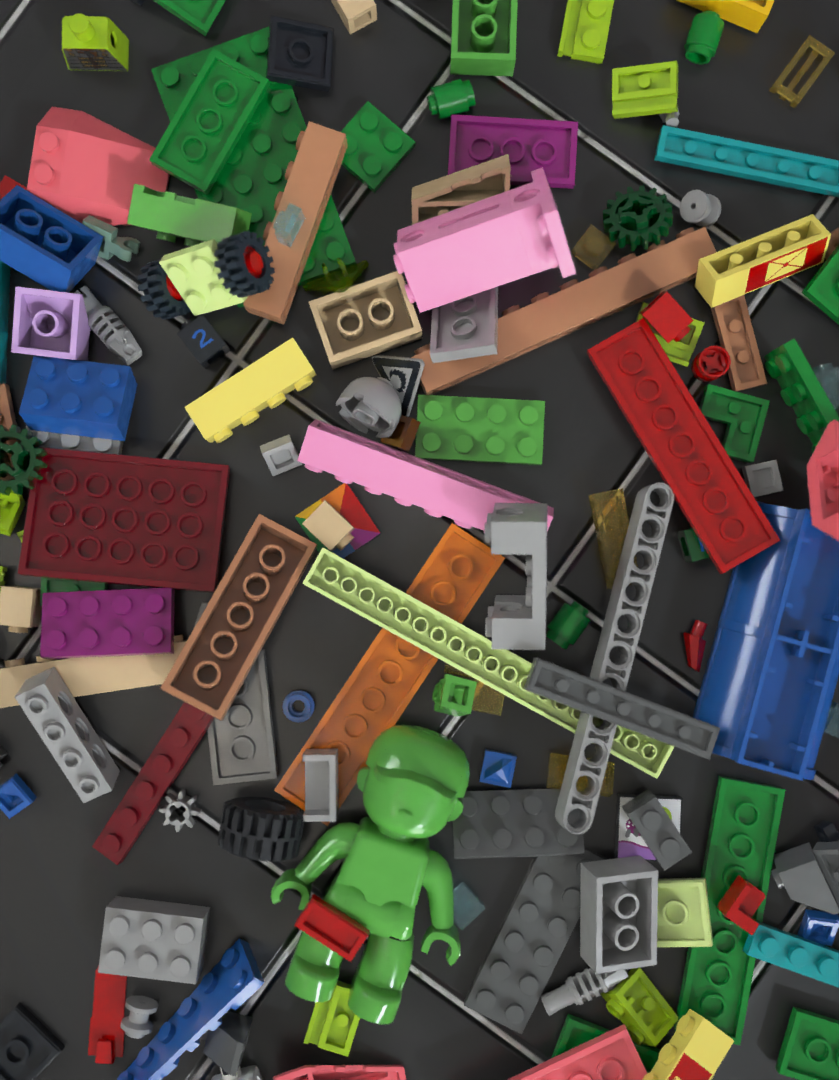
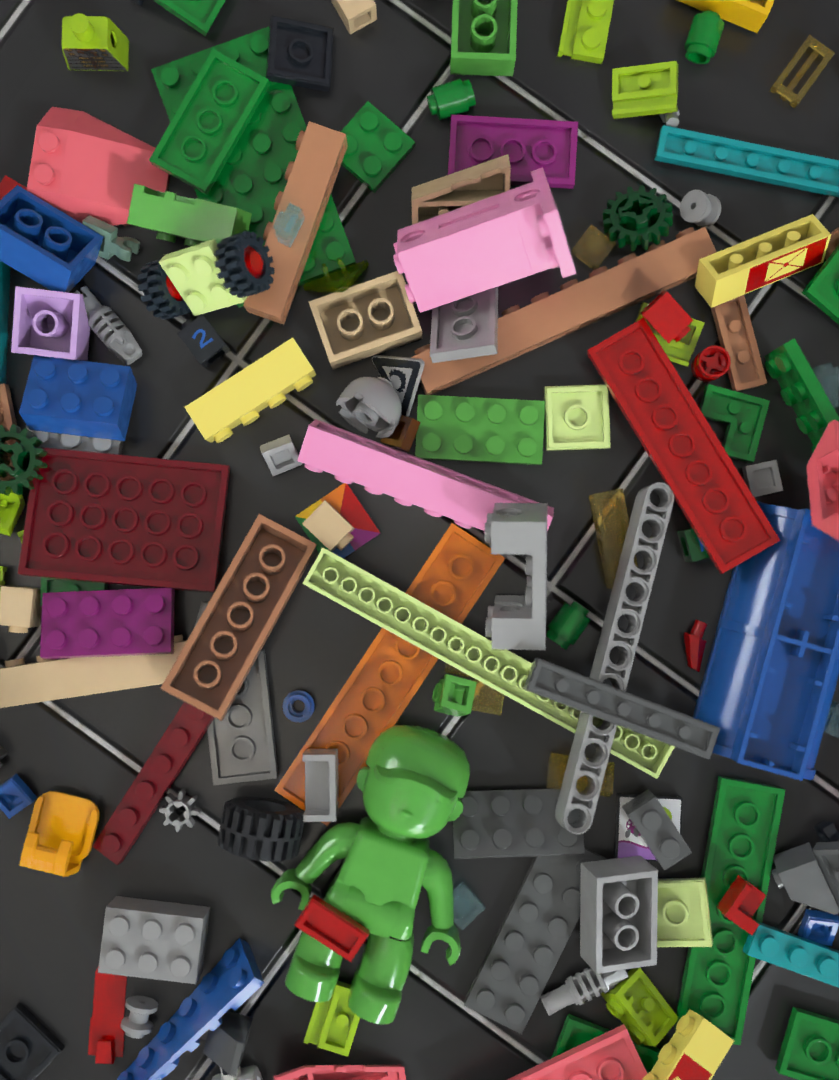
light grey brick [15,667,120,803] -> none
blue tile [479,749,517,788] -> none
none -> light orange piece [20,791,99,877]
none -> yellowish green tile [544,384,611,451]

